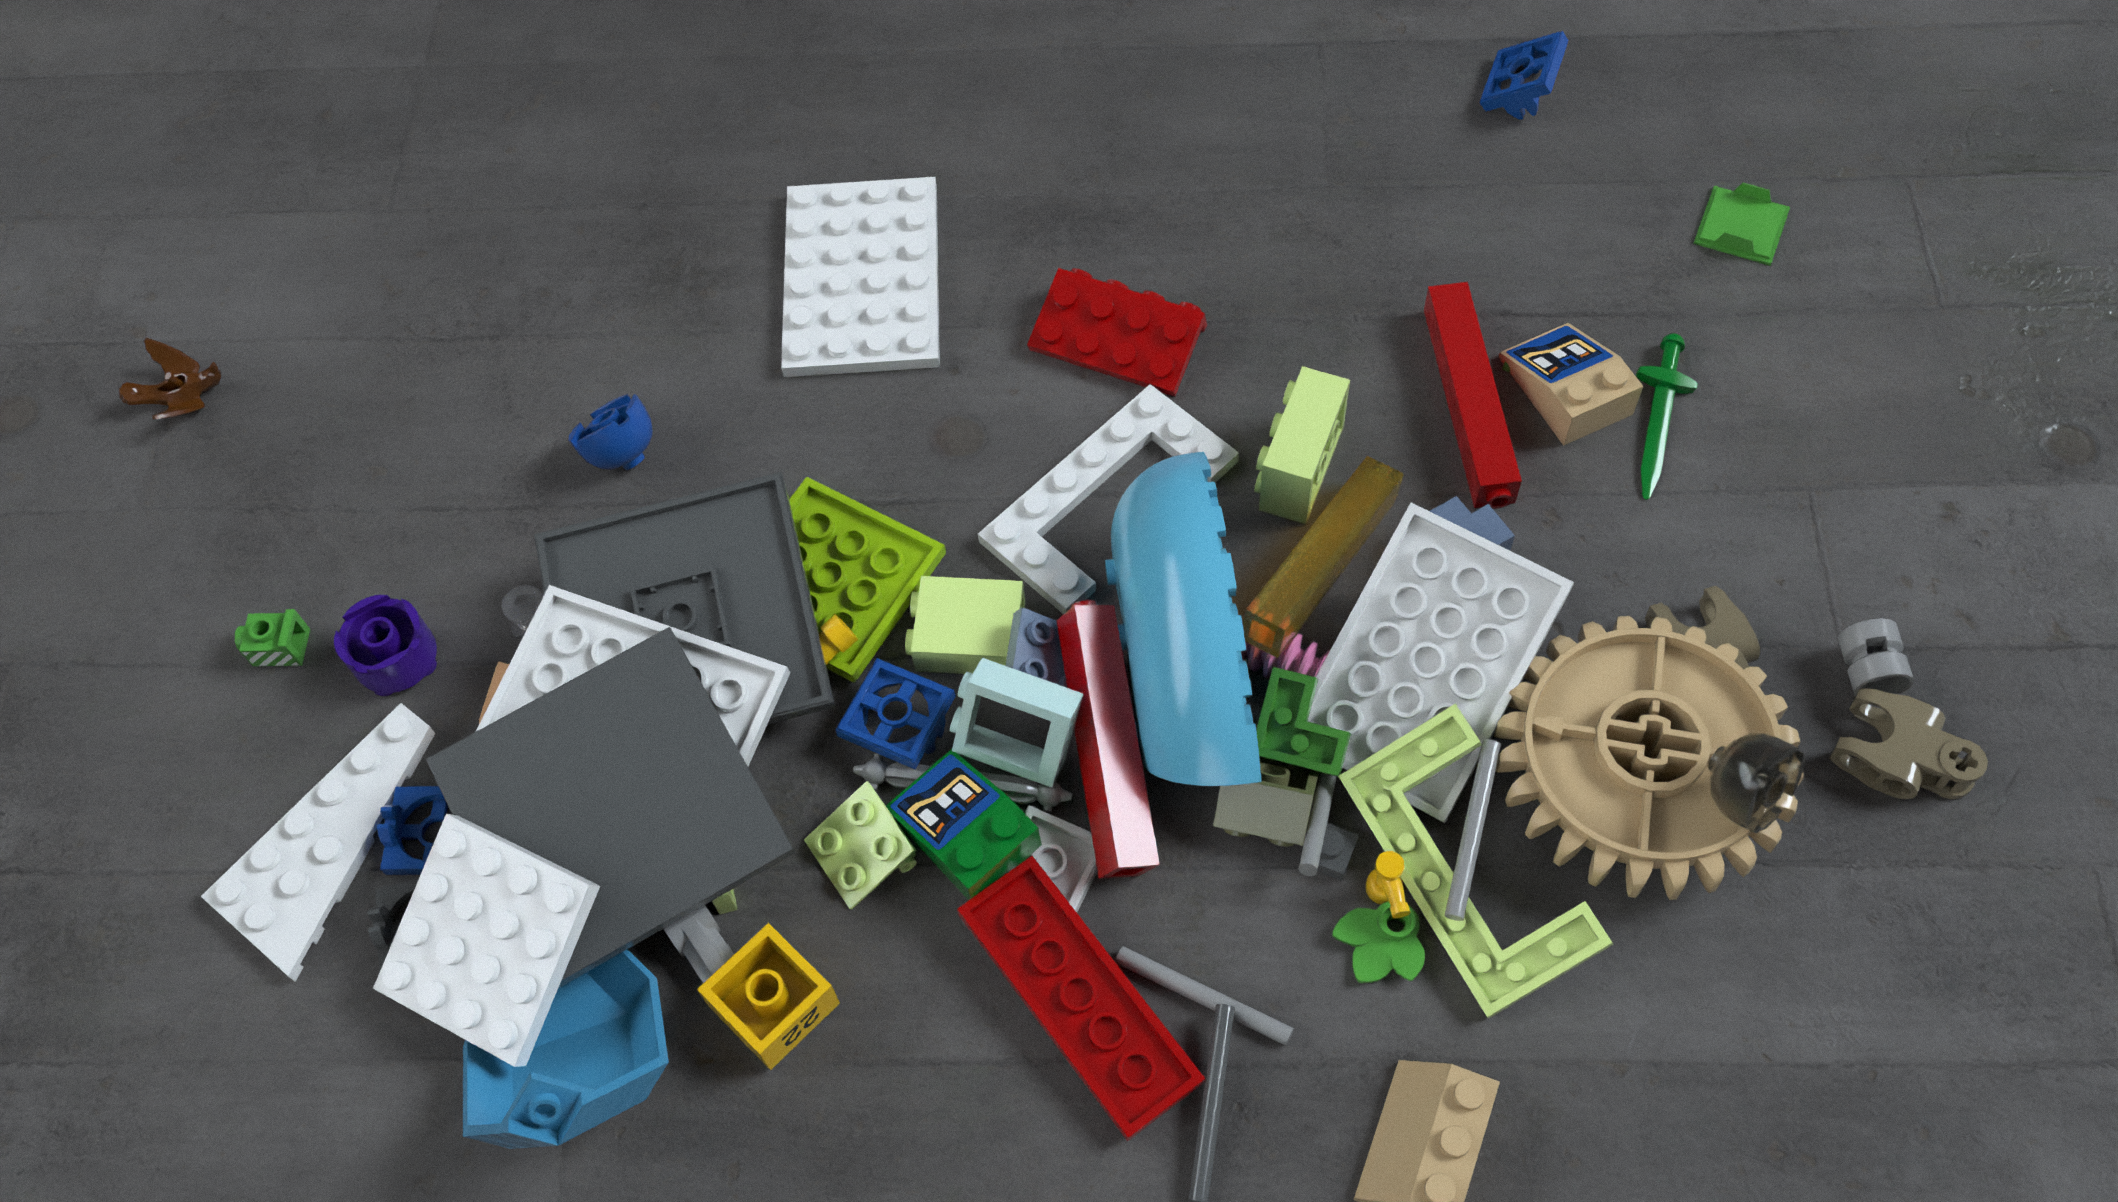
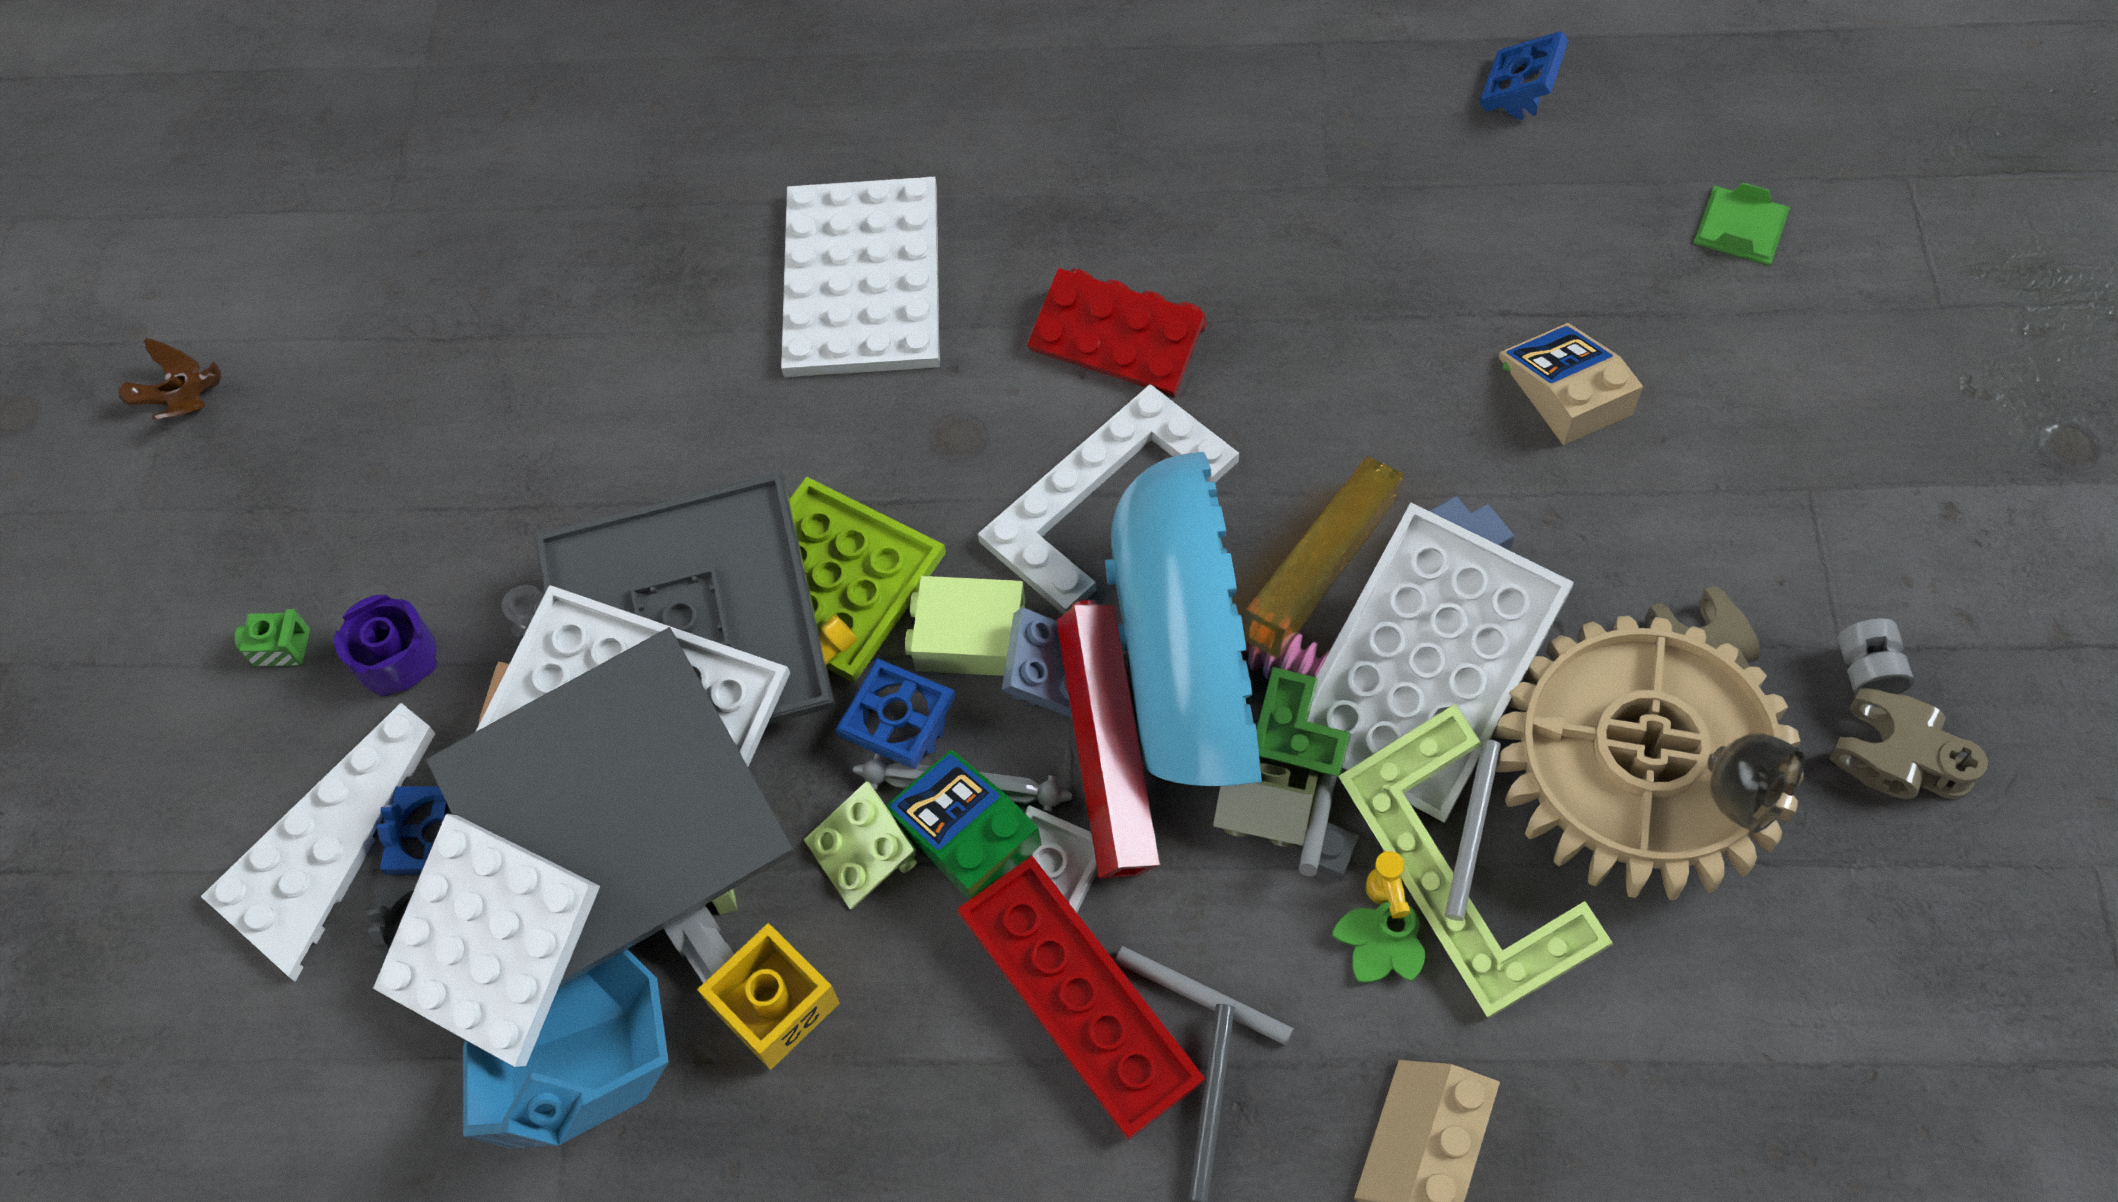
blue cylinder [568,394,653,470] -> none
light aqua window [950,658,1083,788] -> none
yellowish green brick [1254,366,1350,524] -> none
red brick [1424,282,1522,509] -> none
green sword [1636,333,1698,500] -> none

